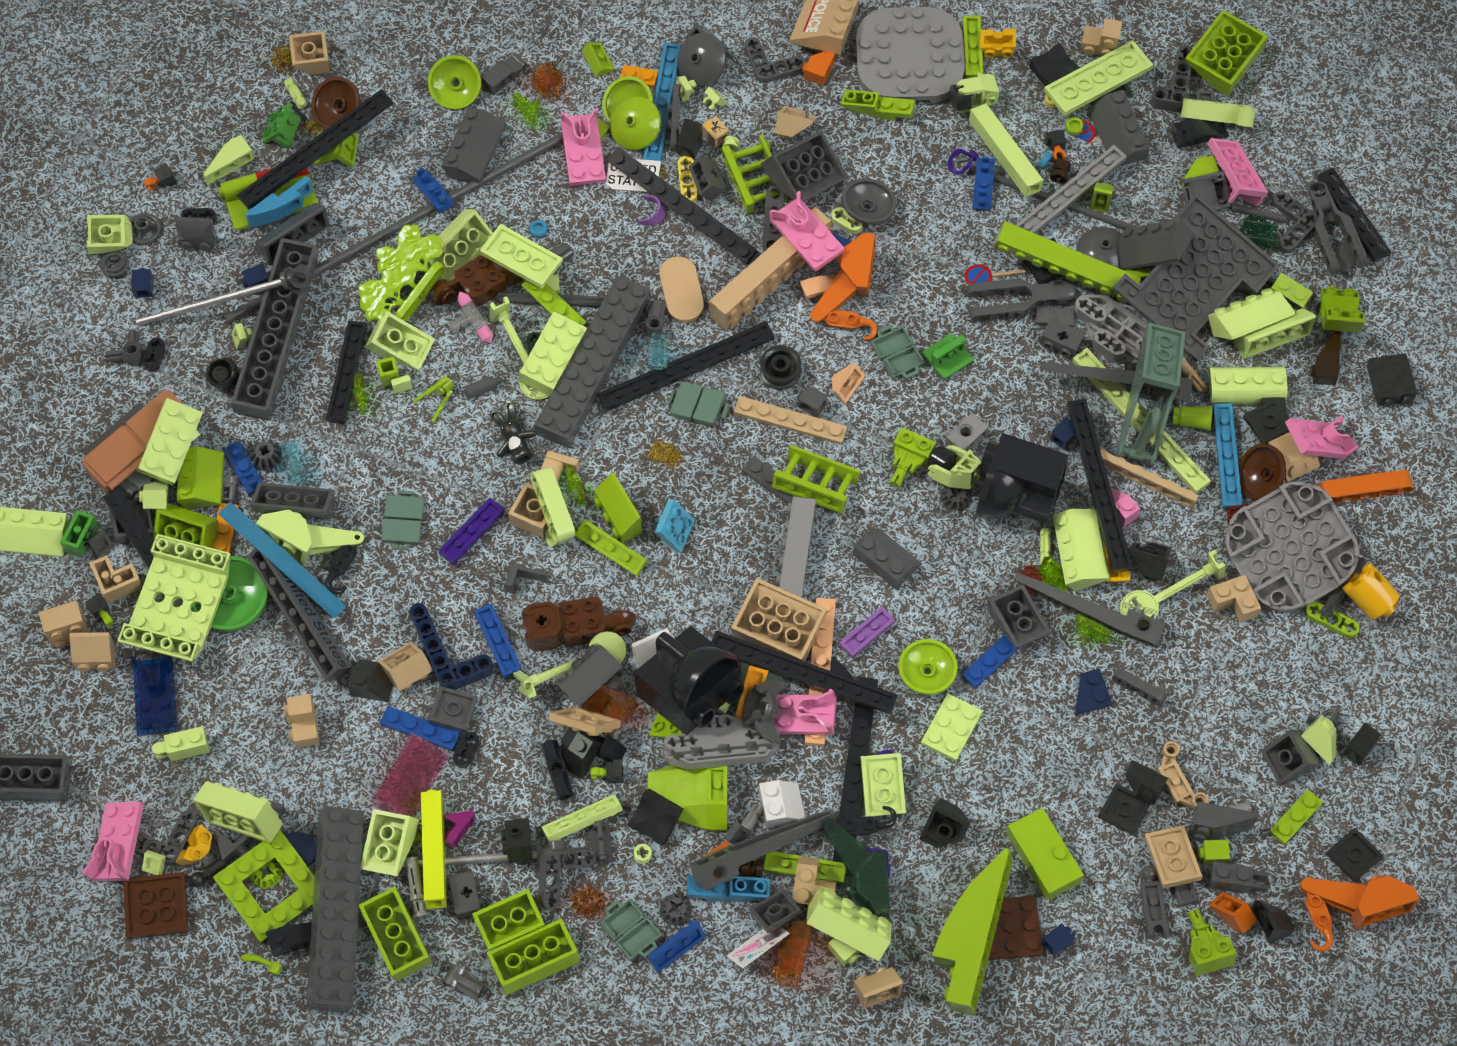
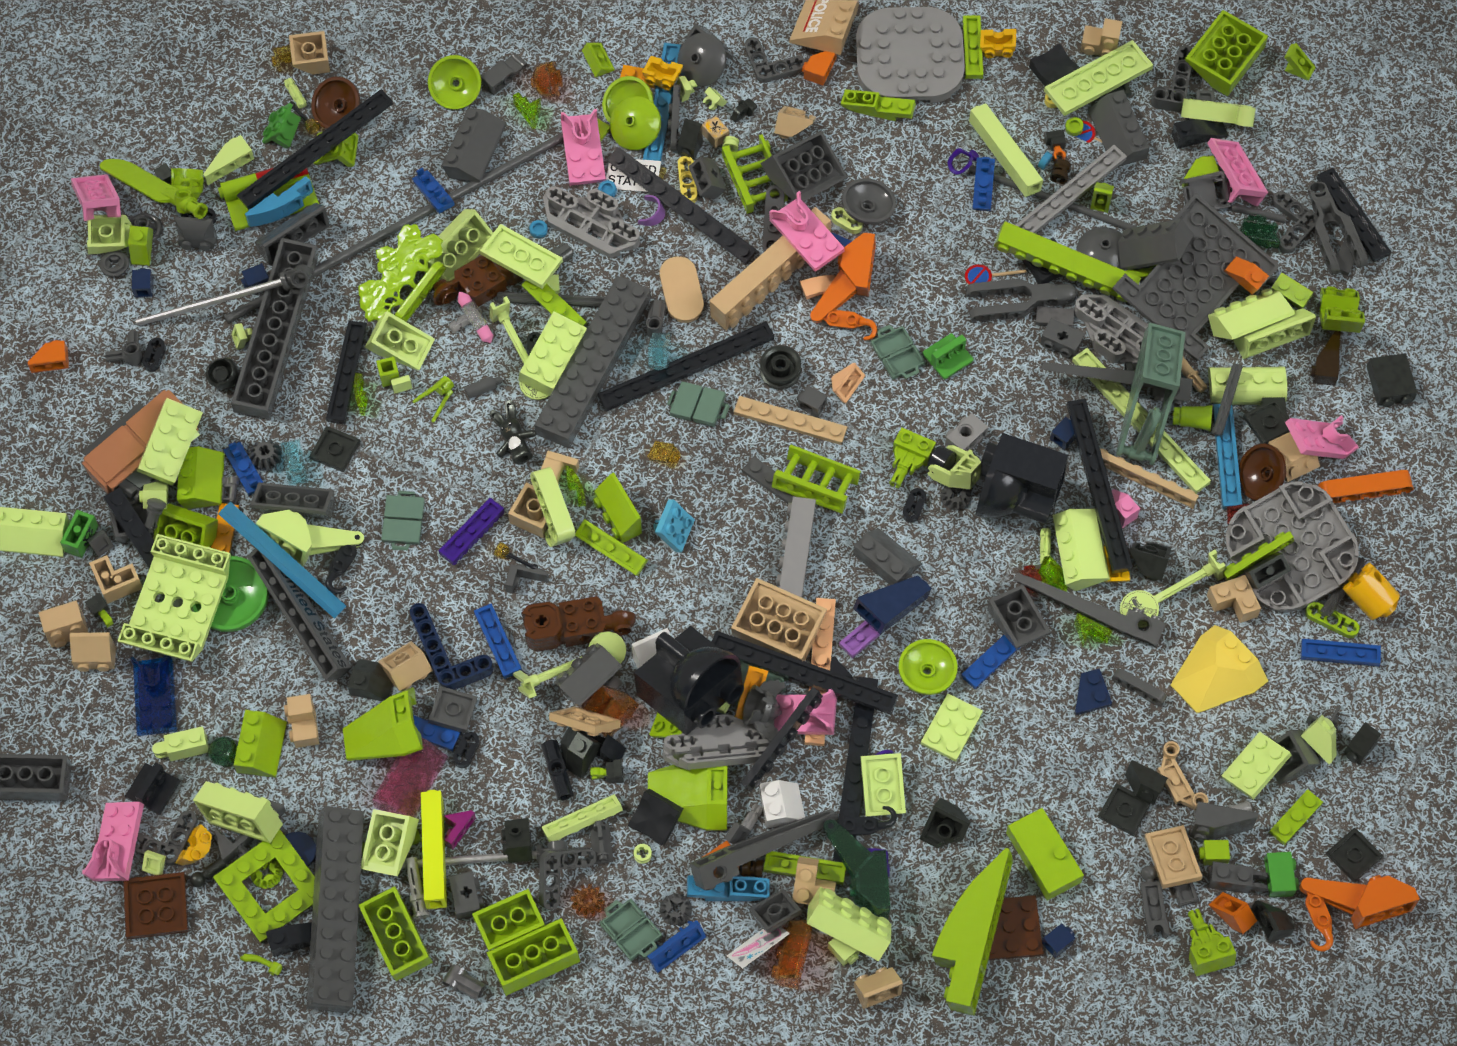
yellowish green piece [950,73,999,113] -> none
none -> orange slope [28,340,69,373]
none -> bright pink plate [71,174,121,221]
none -> lime piece [99,159,208,219]
none -> black bracket [125,762,181,815]
none -> lime slope [128,226,153,266]
none -> dark grey pin [145,498,166,529]
none -> lime helmet [171,168,204,199]
none -> clear green hair [208,736,238,768]
none -> lime slope [234,710,287,778]
none -> pearl dark grey tile [309,426,361,472]
none -> lime wedge [343,687,423,761]
none -> hinge [493,542,538,569]
none -> light grey connector [543,186,640,258]
none -> dark azure tile [598,180,617,197]
none -> yellow cylinder [642,56,683,91]
none -> pearl dark grey piece [730,98,757,123]
none -> black plate [740,687,823,792]
none -> dark blue slope [853,576,932,635]
none -> black beam [902,488,926,523]
none -> light yellow wedge [1170,625,1268,714]
none -> dark grey axle [1212,363,1243,436]
none -> yellowish green plate [1221,732,1292,800]
none -> lime plate [1223,531,1294,581]
none -> orange slope [1224,256,1269,295]
none -> pearl dark grey brick [1243,553,1291,589]
none -> bright green brick [1264,852,1299,898]
none -> lime slope [1284,43,1315,80]
none -> blue plate [1301,638,1381,666]

